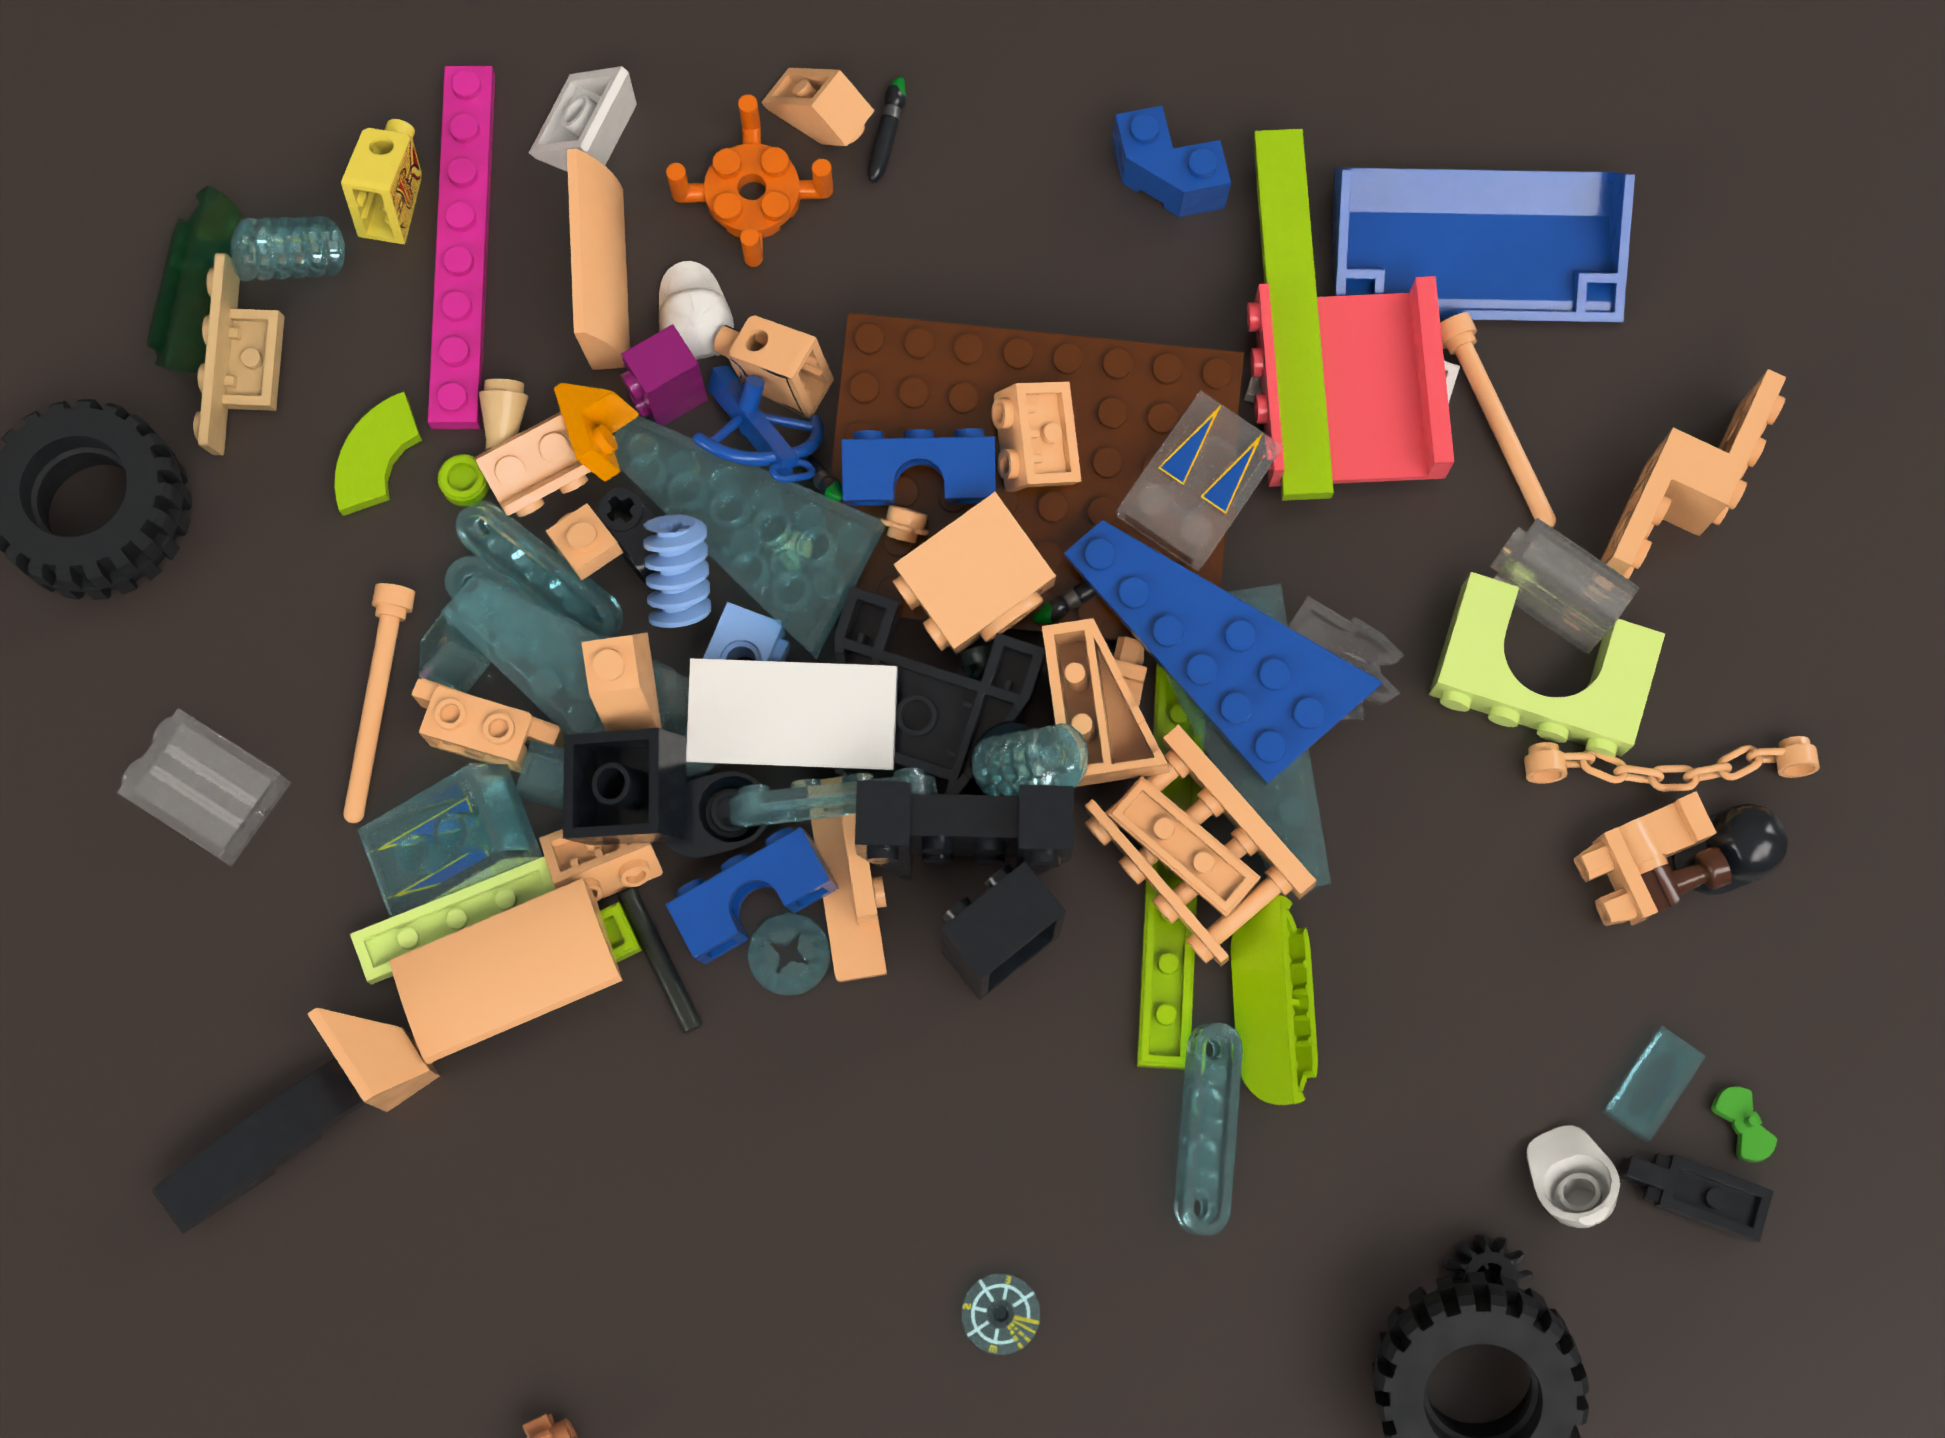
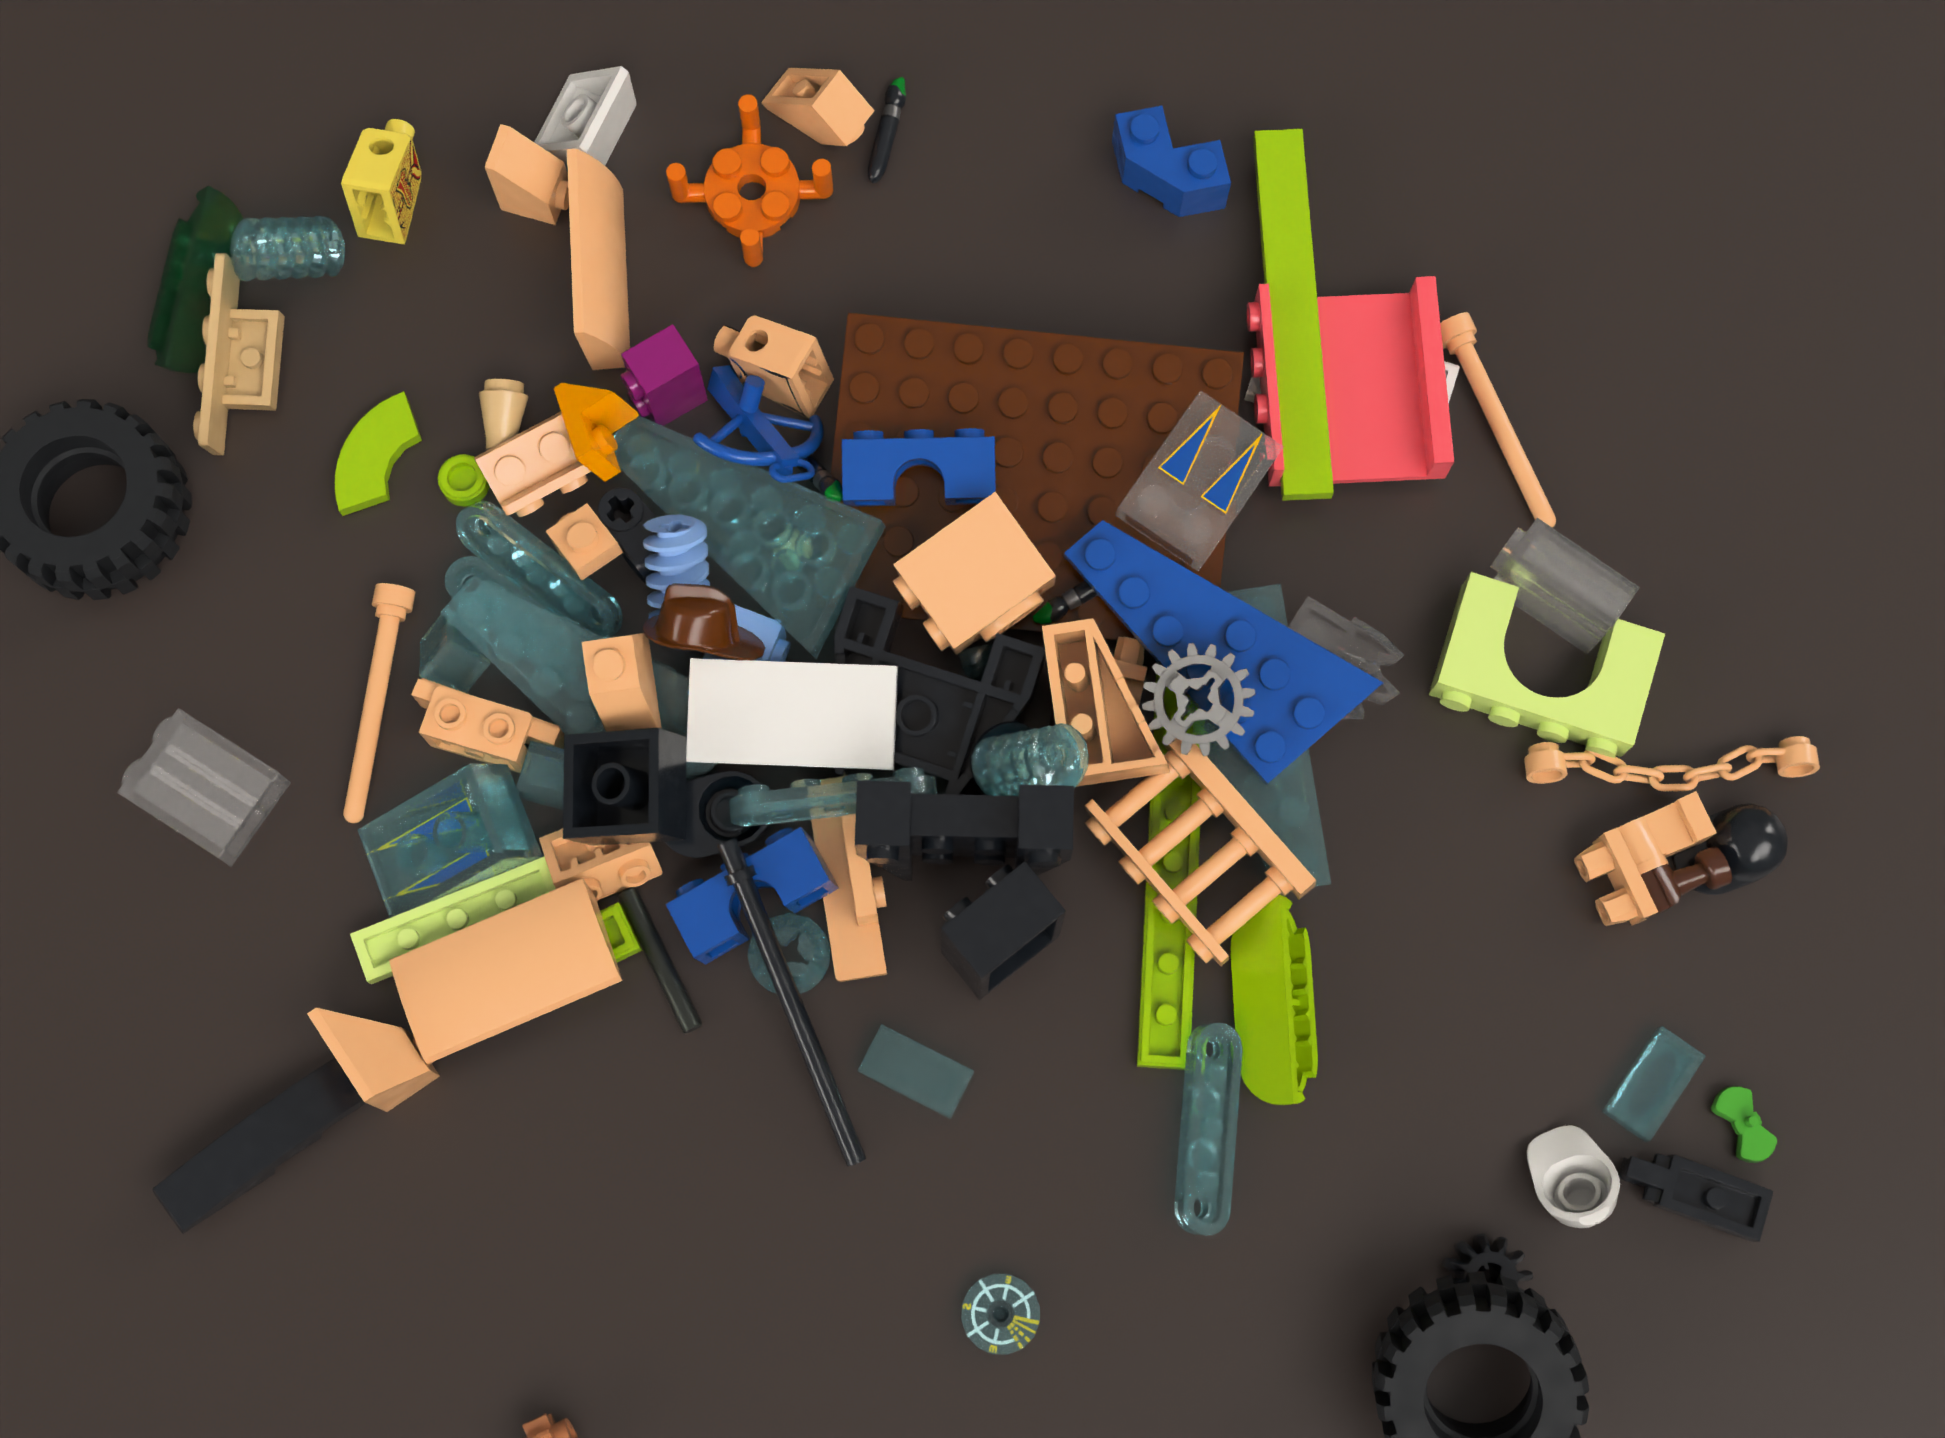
dark pink plate [428,66,495,429] -> none
white piece [659,261,734,360] -> none
light nougat plate [880,505,929,543] -> none
light nougat bracket [992,382,1081,492] -> none
light nougat tile [1107,775,1261,918] -> none
blue slope [1332,167,1635,322] -> none
light nougat bracket [1589,369,1786,595] -> none
none -> light nougat slope [485,124,569,225]
none -> reddish brown piece [642,583,765,660]
none -> black bar [717,838,866,1166]
none -> clear light blue tile [858,1024,974,1120]
none -> light grey gear [1142,643,1256,756]

